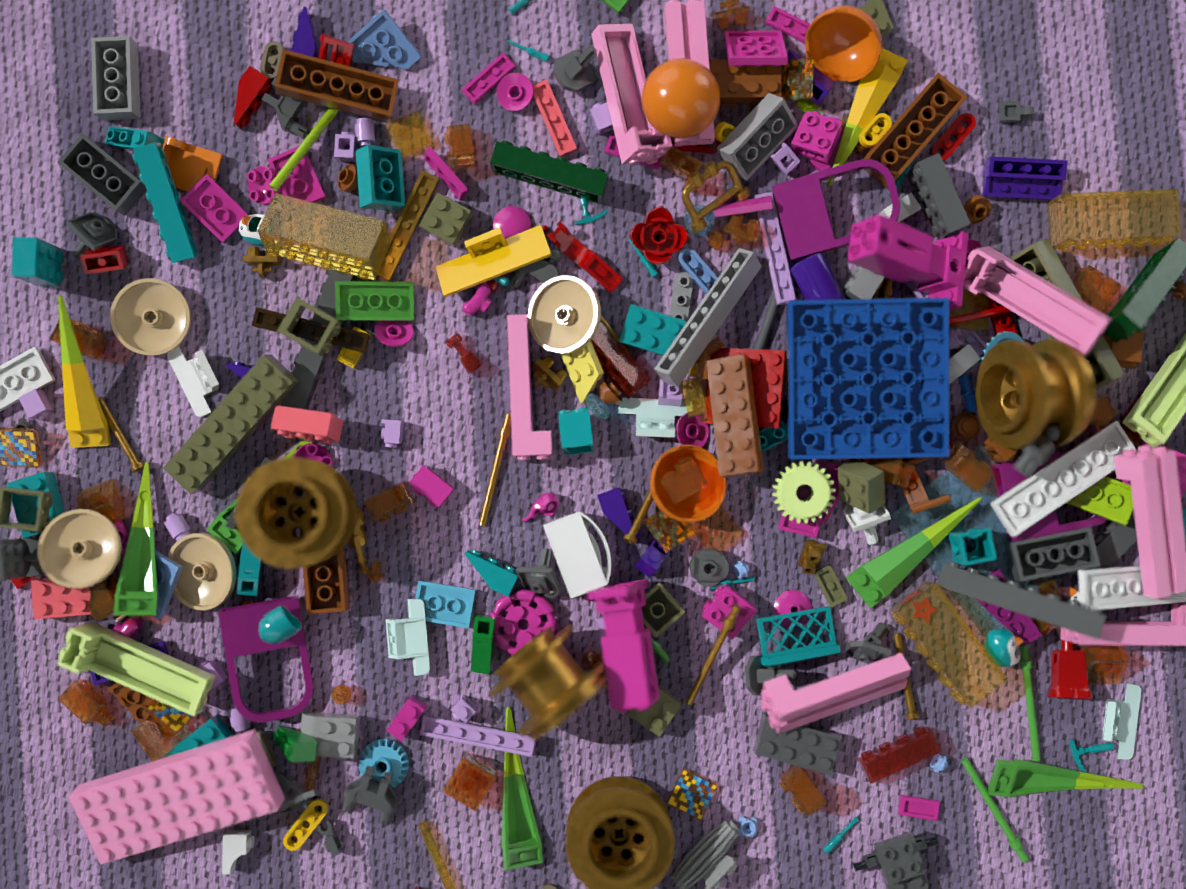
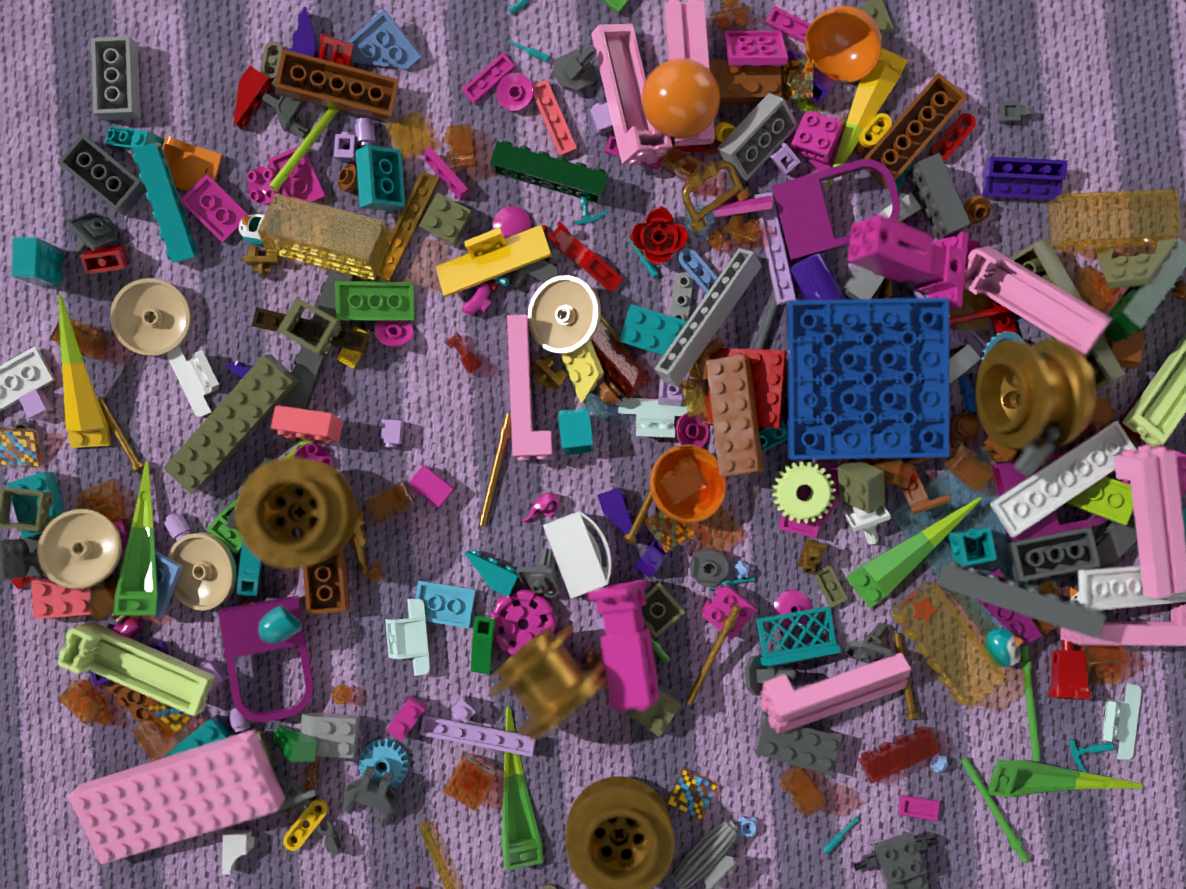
none -> olive wing [1096,239,1178,288]

